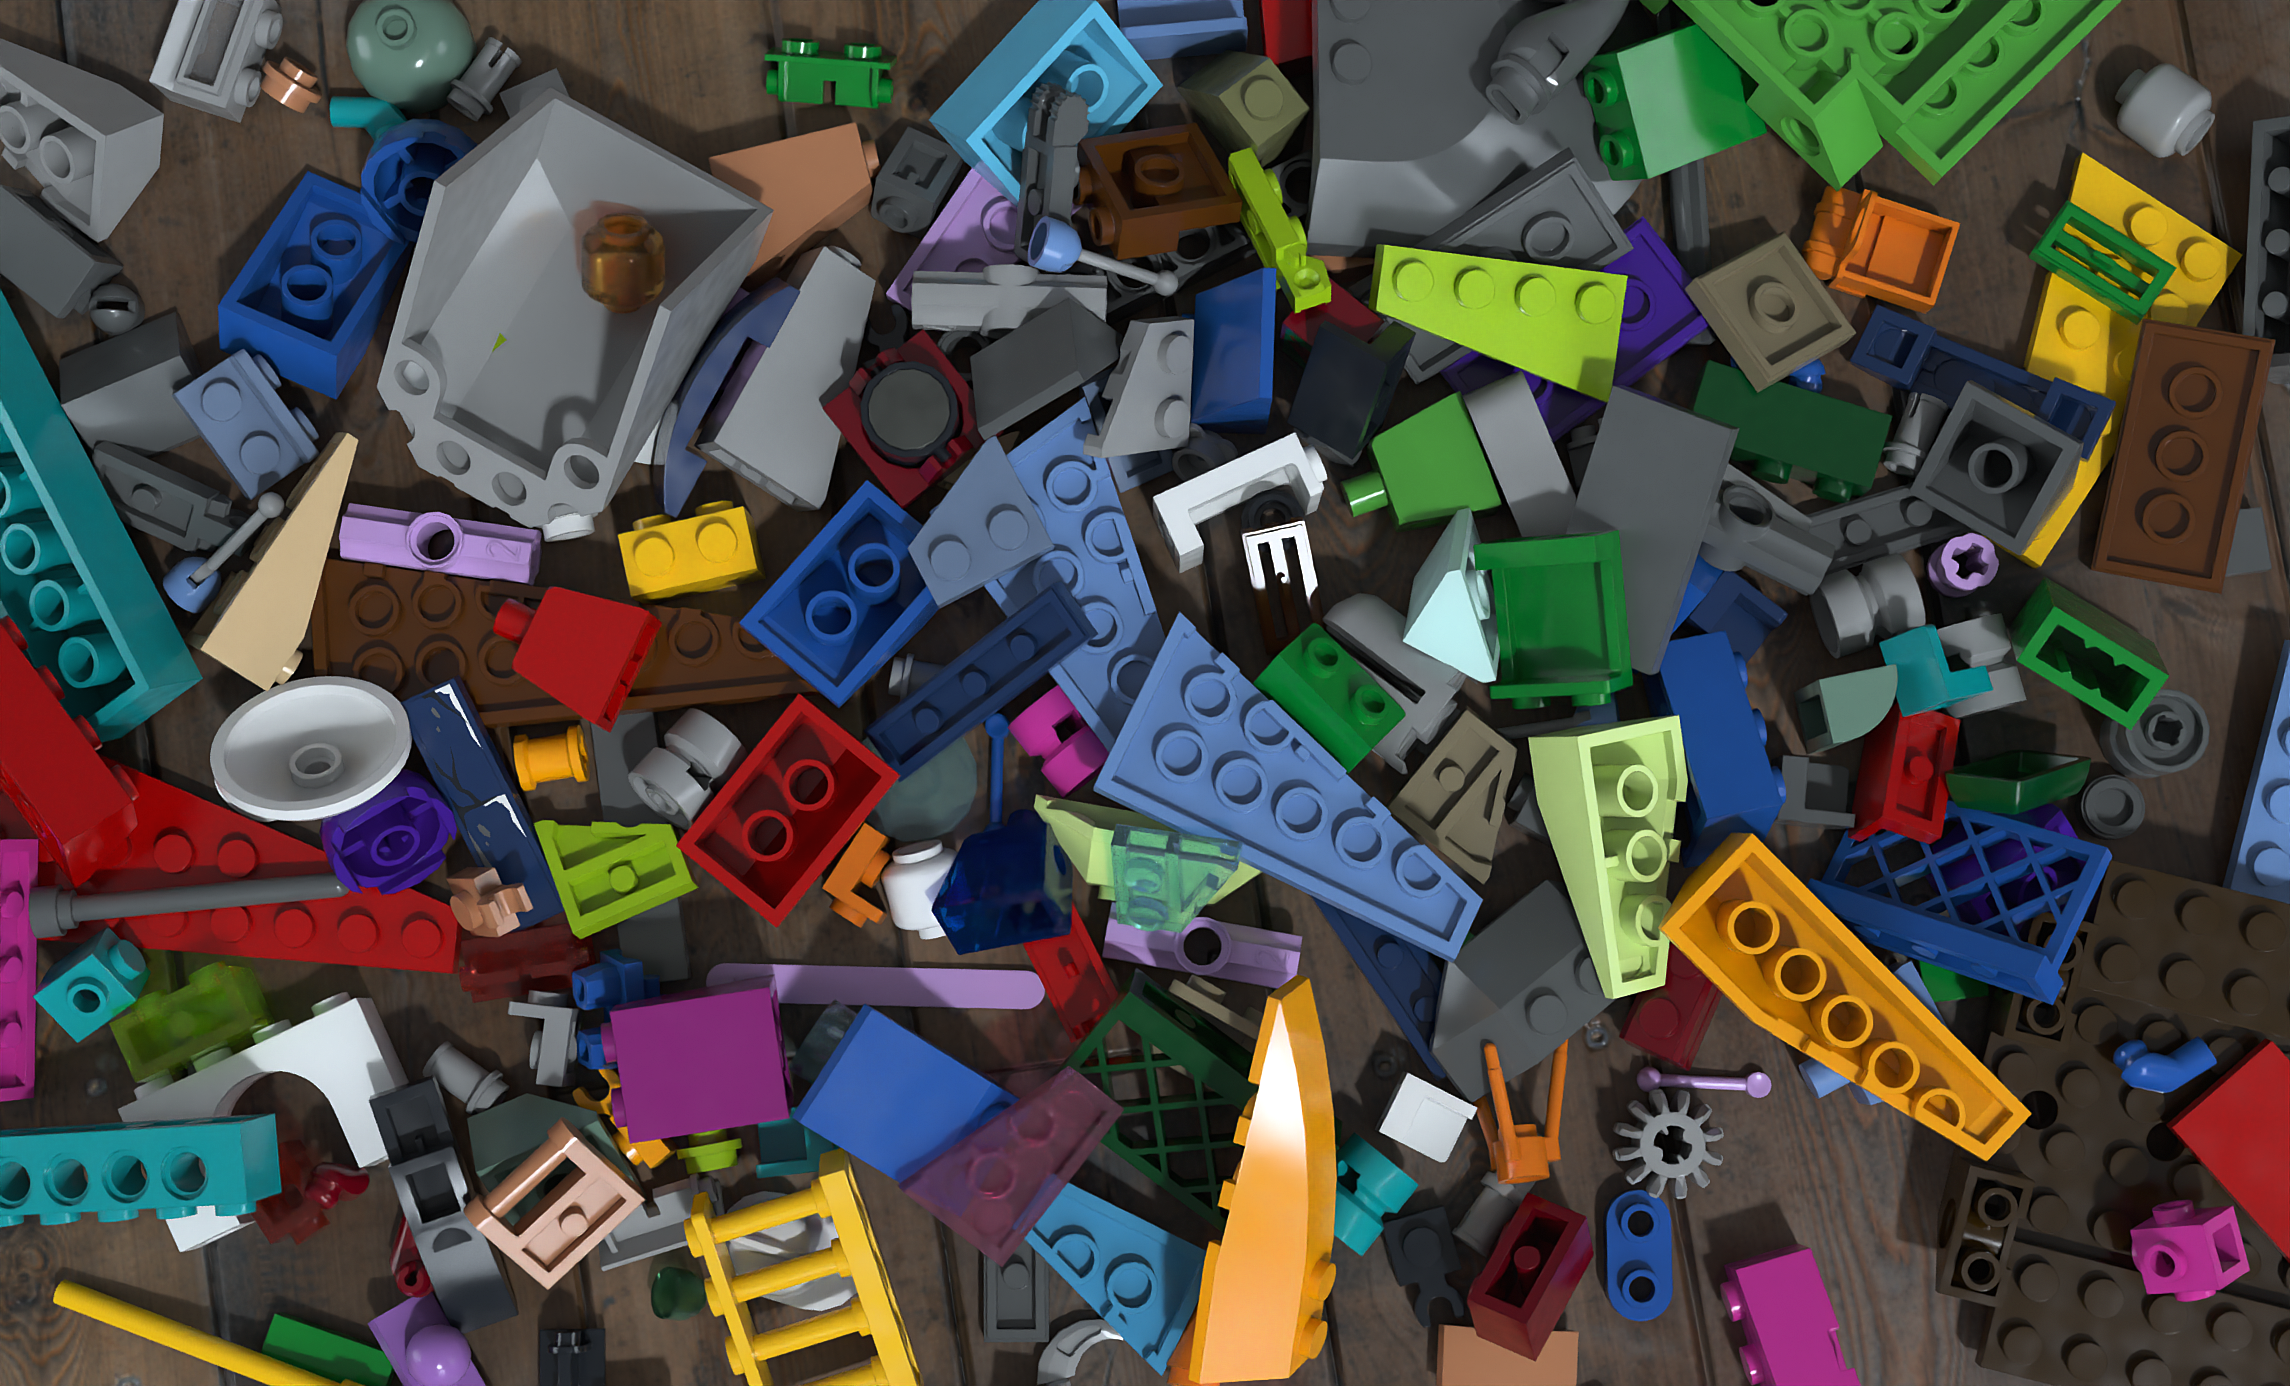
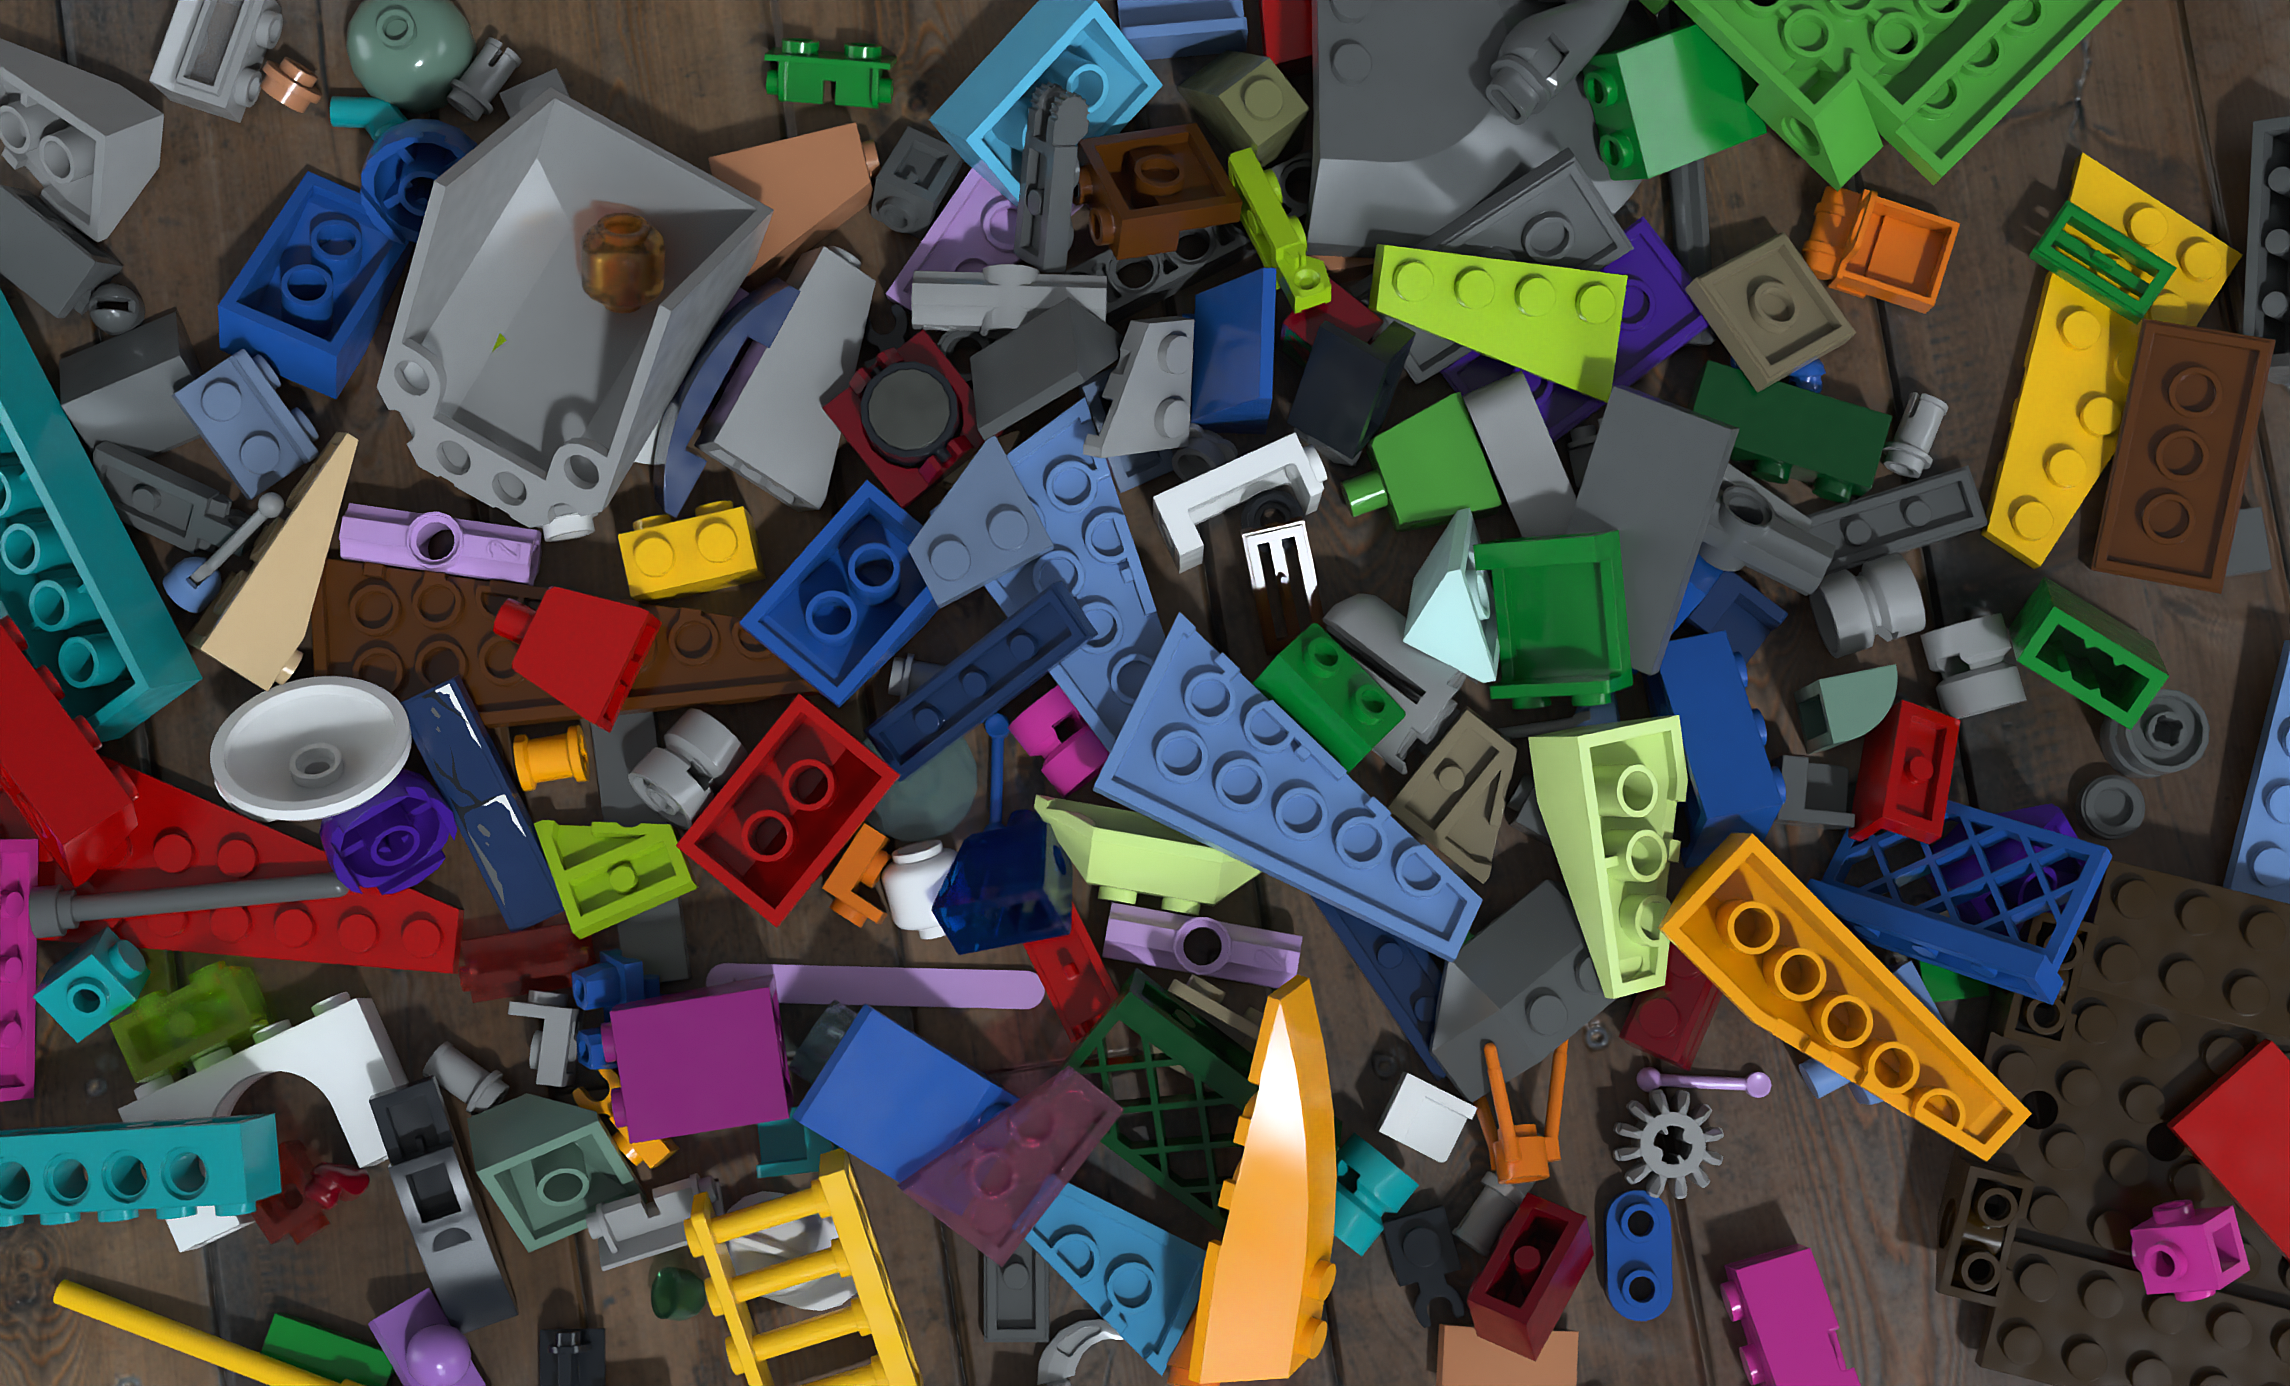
dark red arm [389,1211,434,1298] -> none
nougat plate [446,867,534,937] -> none
plate [463,1117,645,1290] -> none
lime plate [677,1129,742,1174] -> none
medium blue hinge [1028,216,1178,296] -> none
clear light blue wing [1111,824,1243,933] -> none
dark blue slope [1850,305,2116,462] -> none
teal panel [1879,624,1993,717] -> none
dark grey slope [1909,380,2085,556] -> none
lavender bush [1926,533,1999,598] -> none
dark green piece [1944,750,2091,815] -> none
blue arm [2113,1036,2217,1093] -> none
light grey head [2115,63,2215,158] -> none

